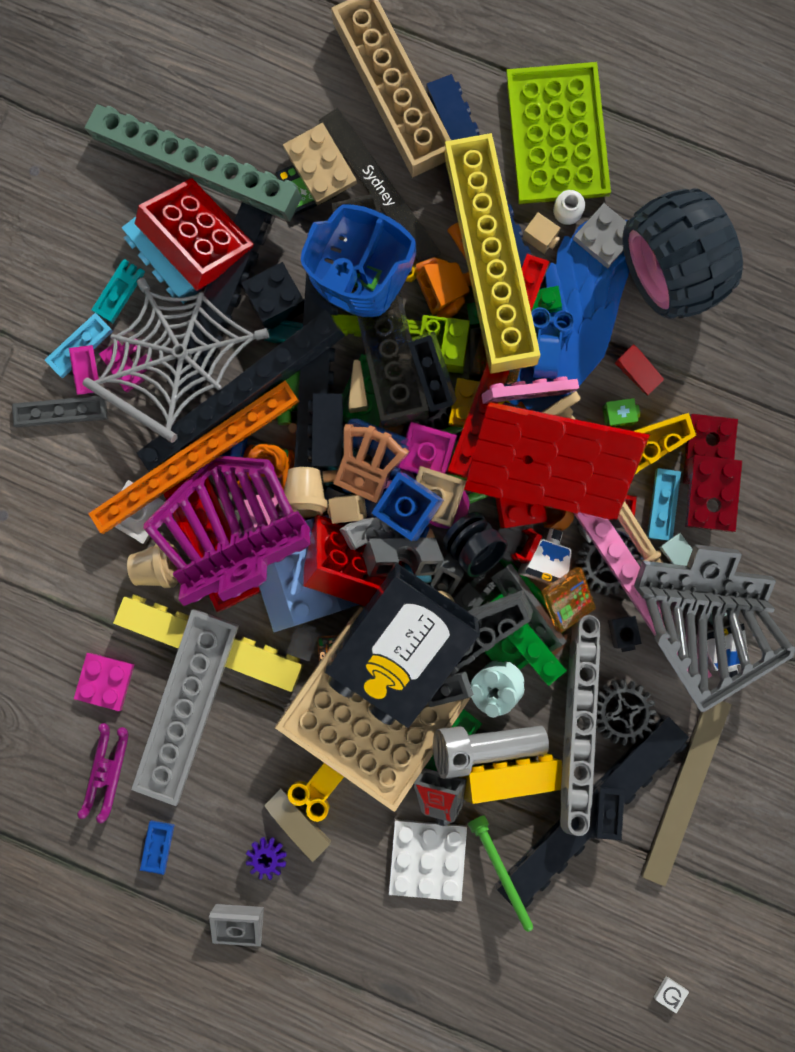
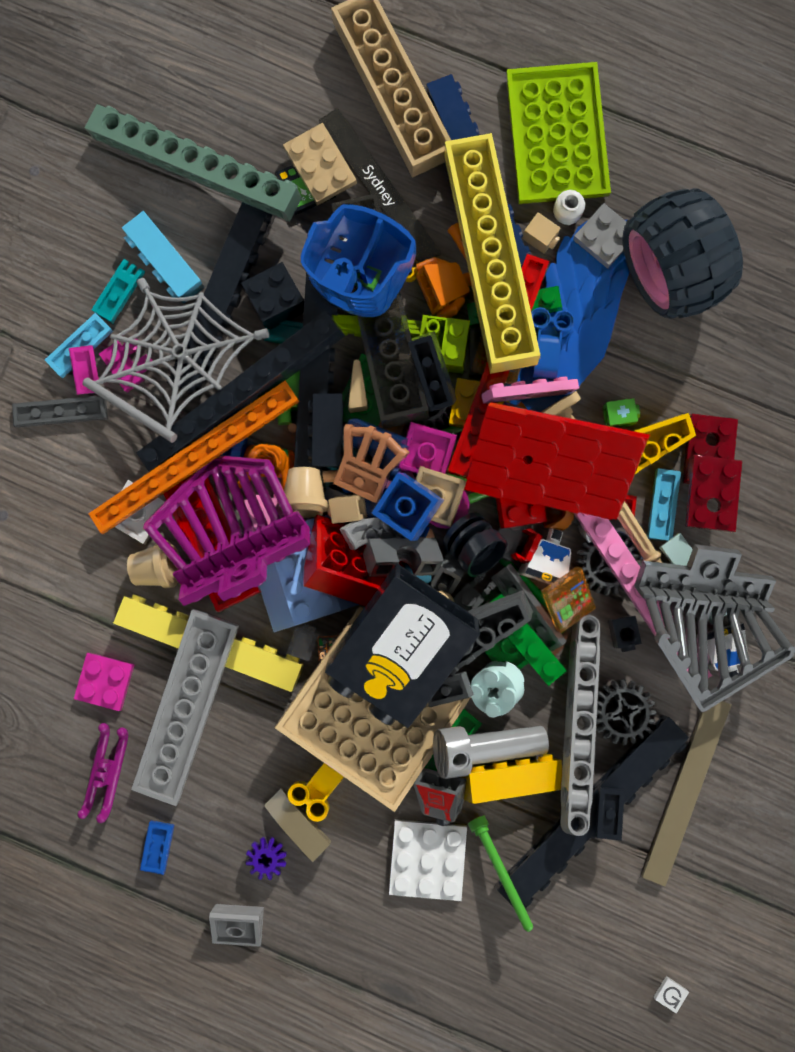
red slope [134,178,254,291] -> none
red slope [615,344,664,396] -> none

